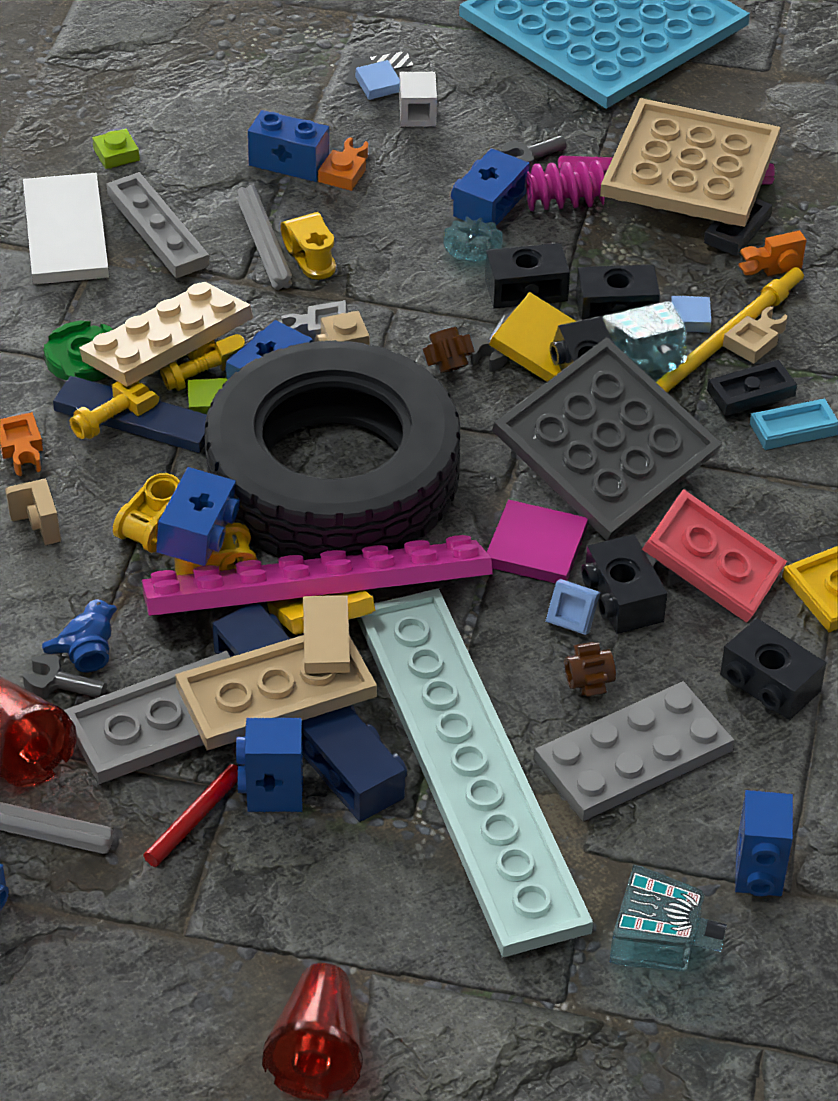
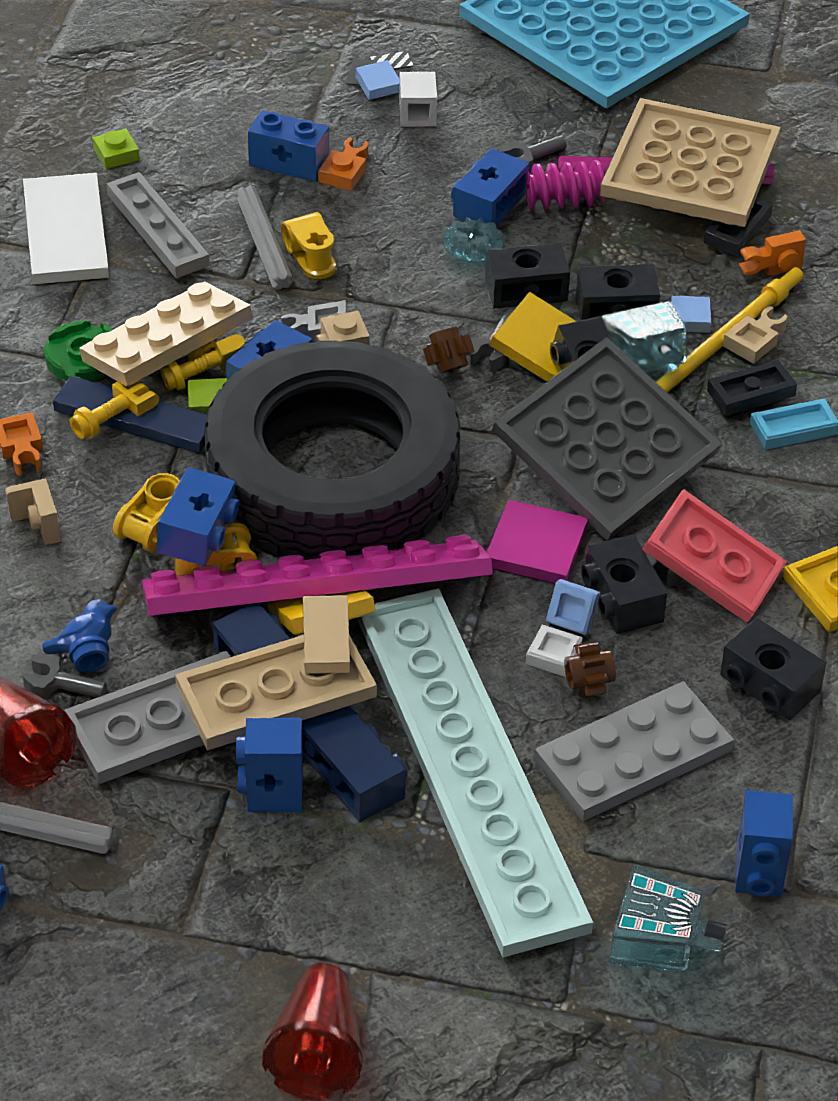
red bar [143,764,238,867] -> none
none -> white tile [526,624,583,677]

